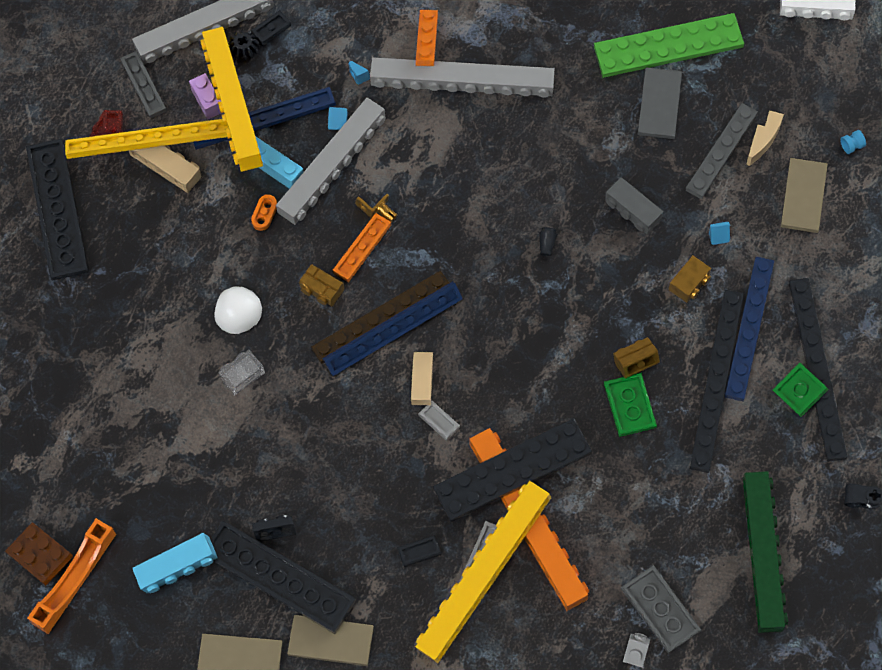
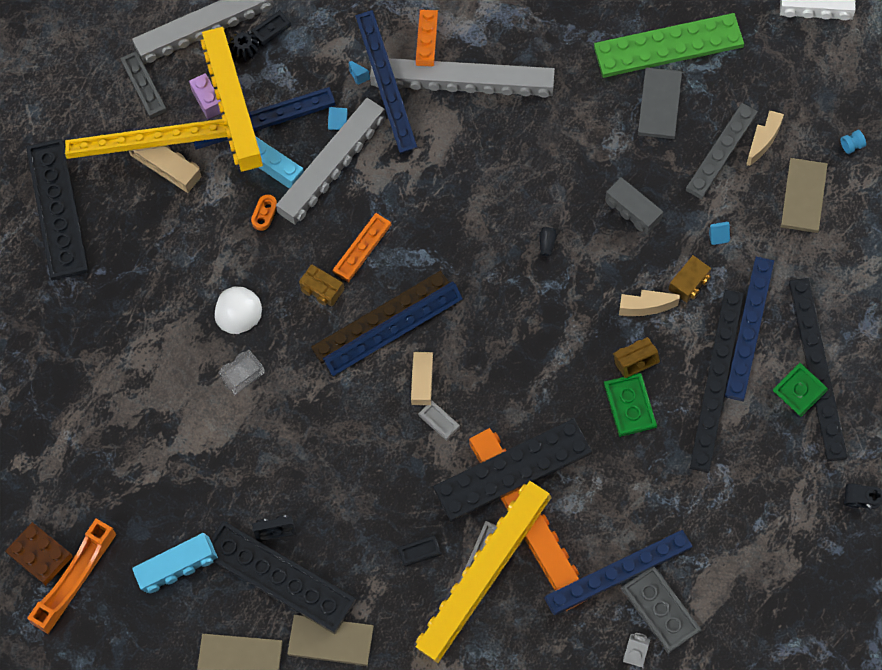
clear red wing [89,110,123,137] -> none
pearl gold bracket [355,194,398,223] -> none
dark green brick [743,472,788,633] -> none
none -> dark blue plate [355,10,418,154]
none -> dark blue plate [544,530,693,616]
none -> tan slope [619,290,680,316]

